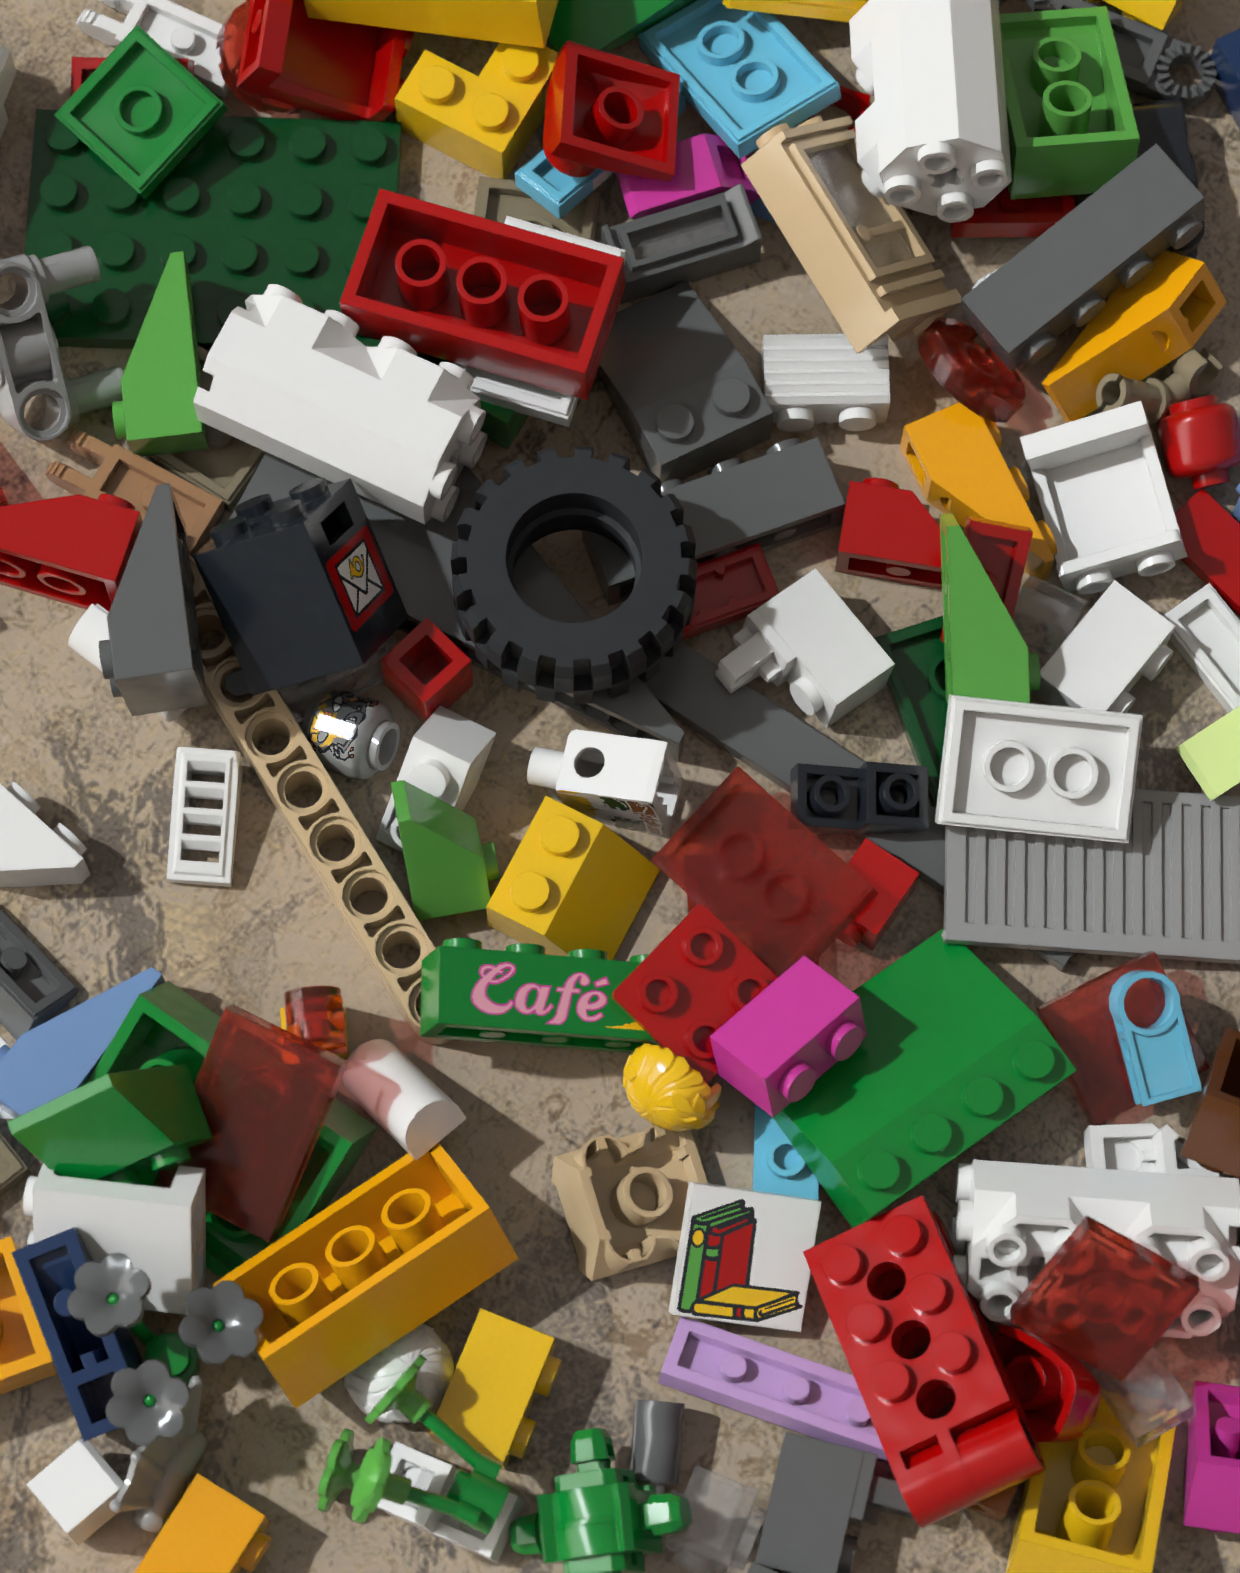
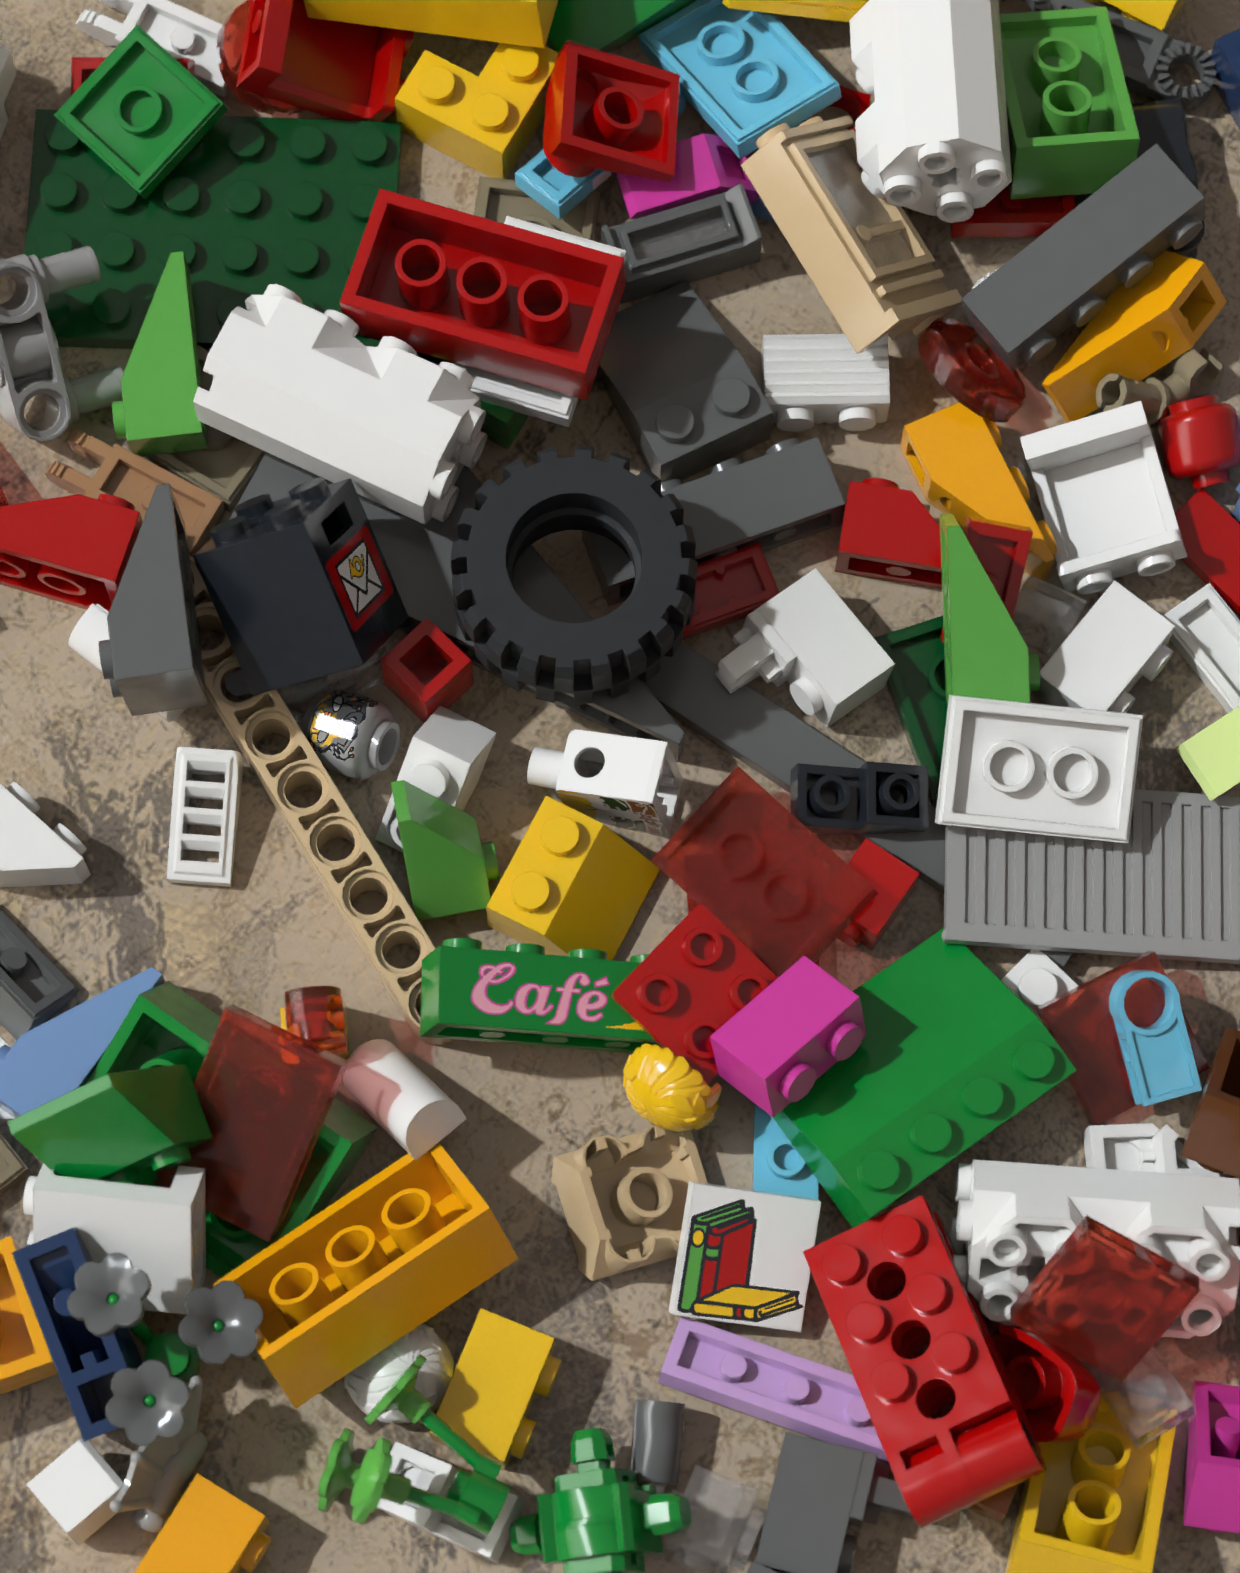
none -> white plate [1001,950,1083,1028]

